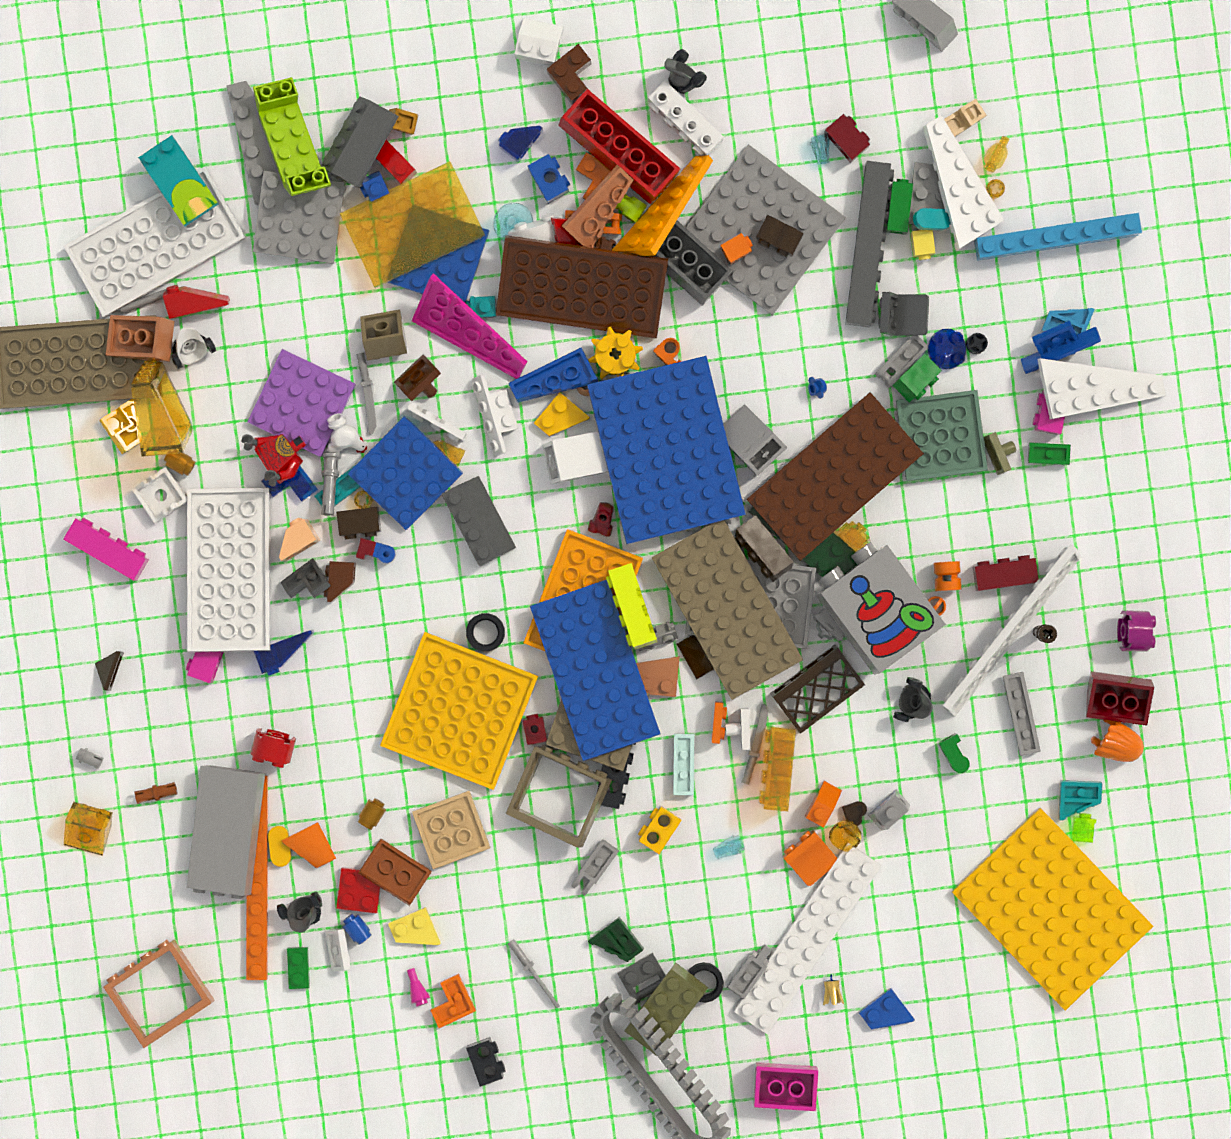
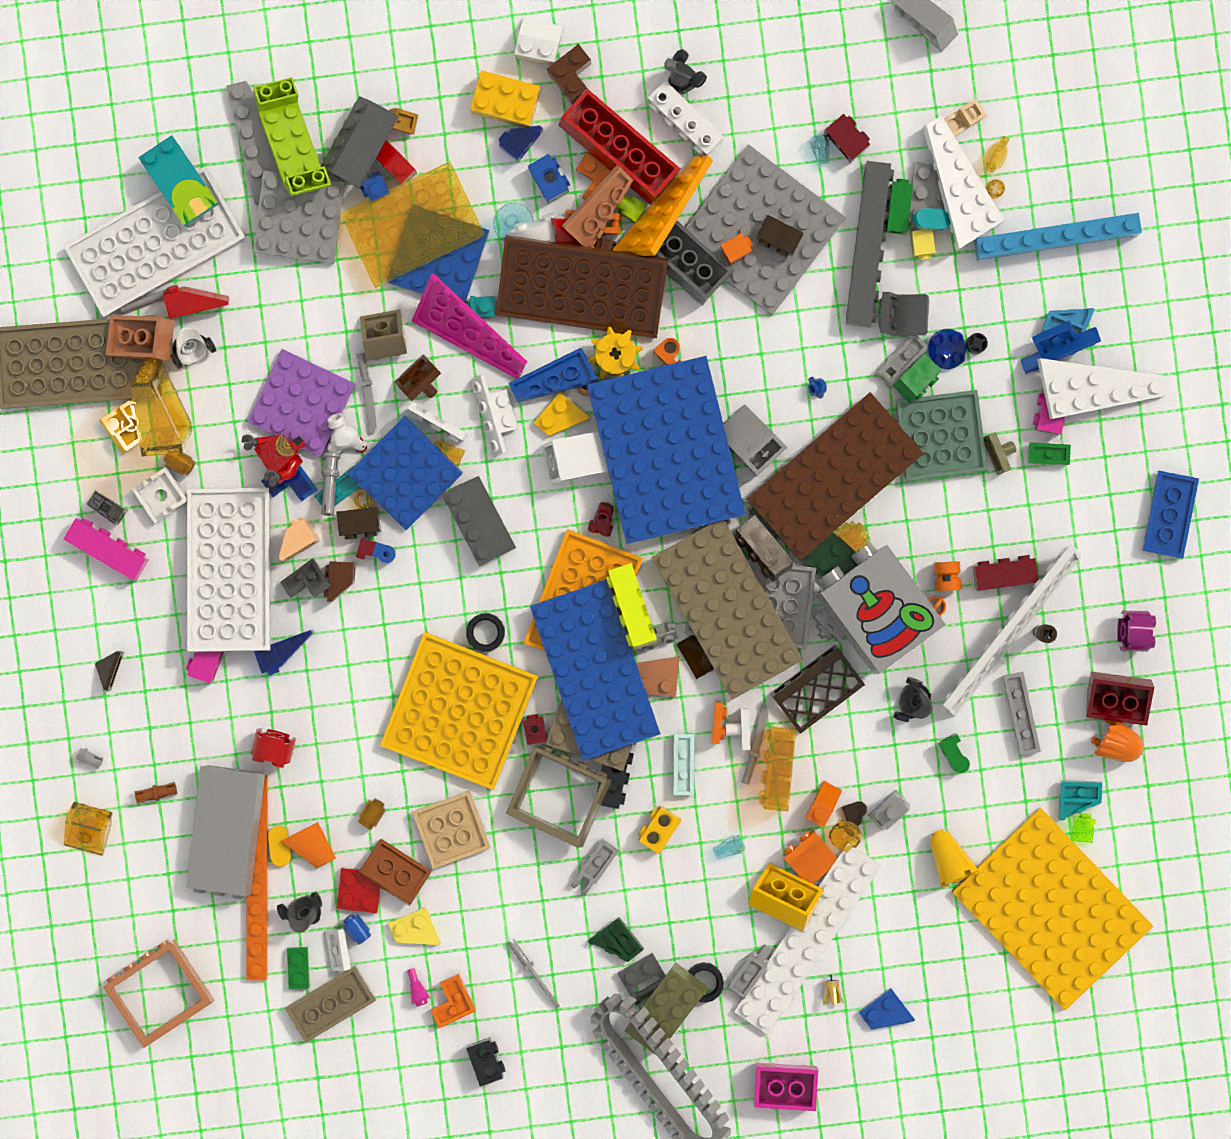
none -> leg [86,490,128,525]
none -> dark tan plate [285,965,376,1043]
none -> yellow brick [470,70,541,129]
none -> yellow slope [748,863,824,932]
none -> yellow cone [930,829,979,888]
none -> blue plate [1142,471,1199,559]

